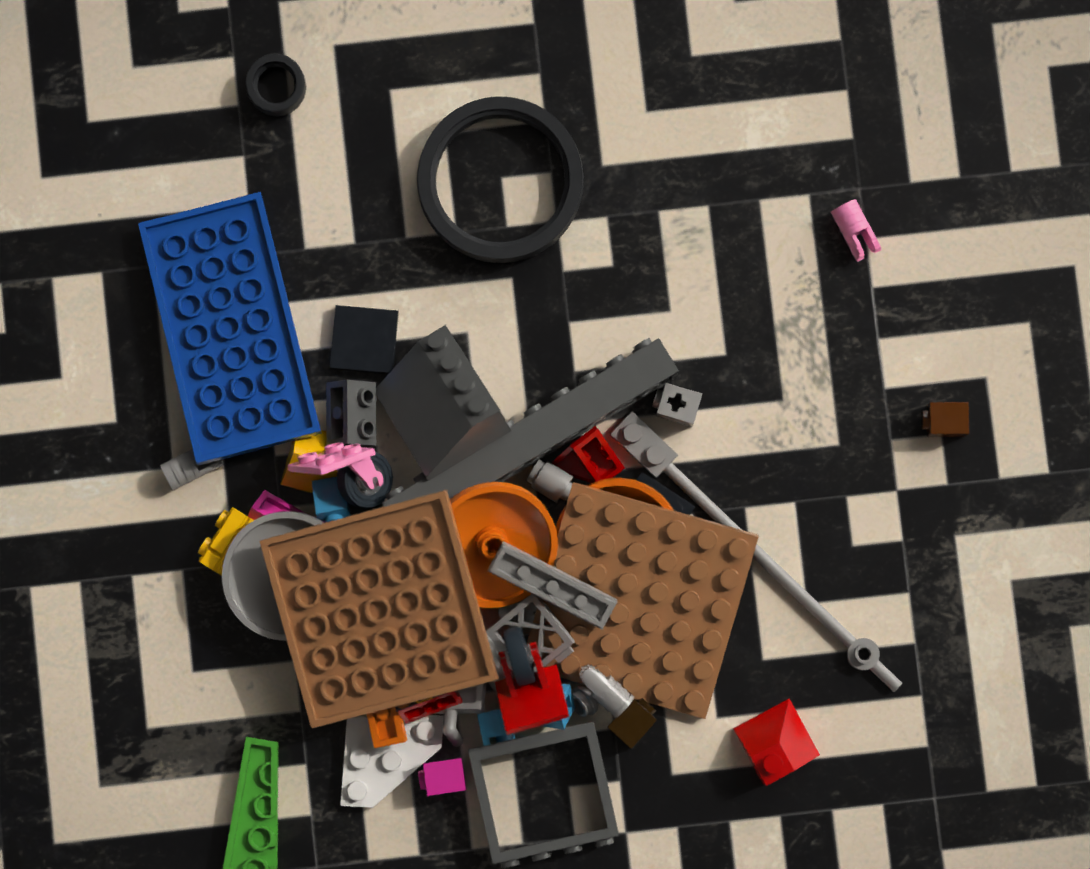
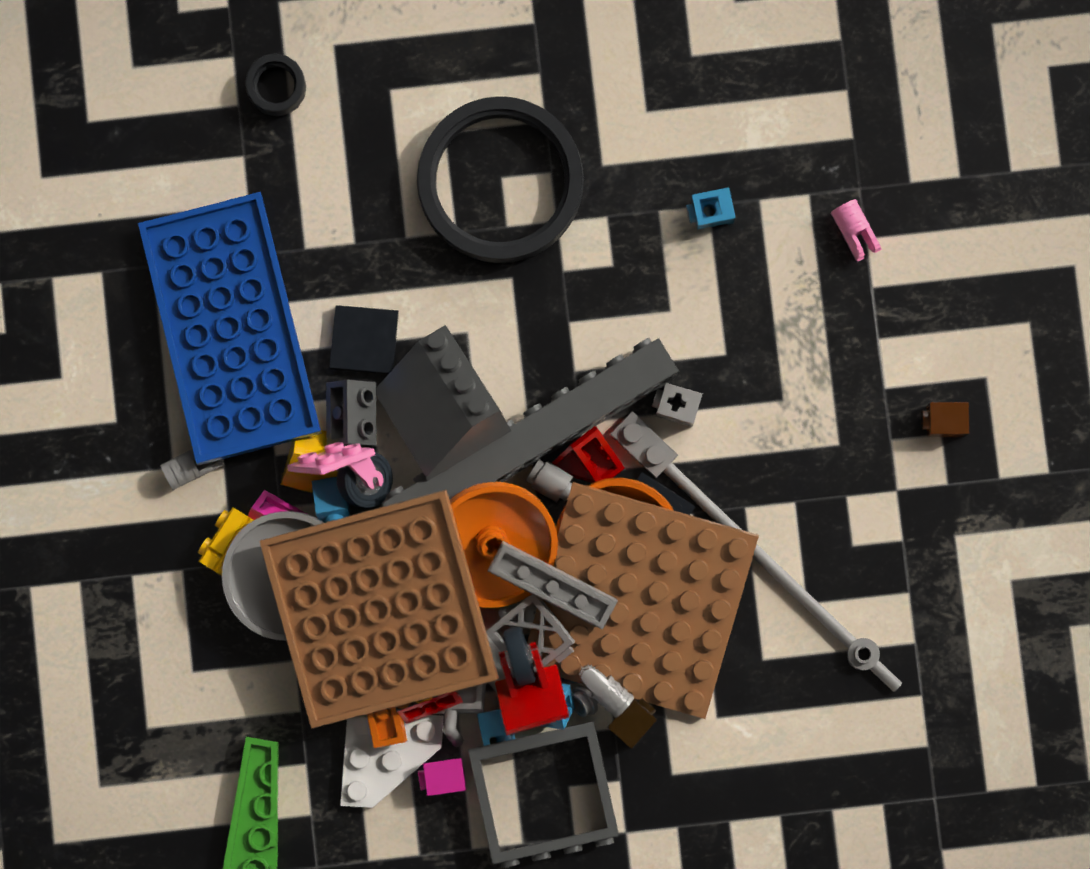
red slope [733,698,820,786] -> none
none -> dark azure brick [686,187,736,230]

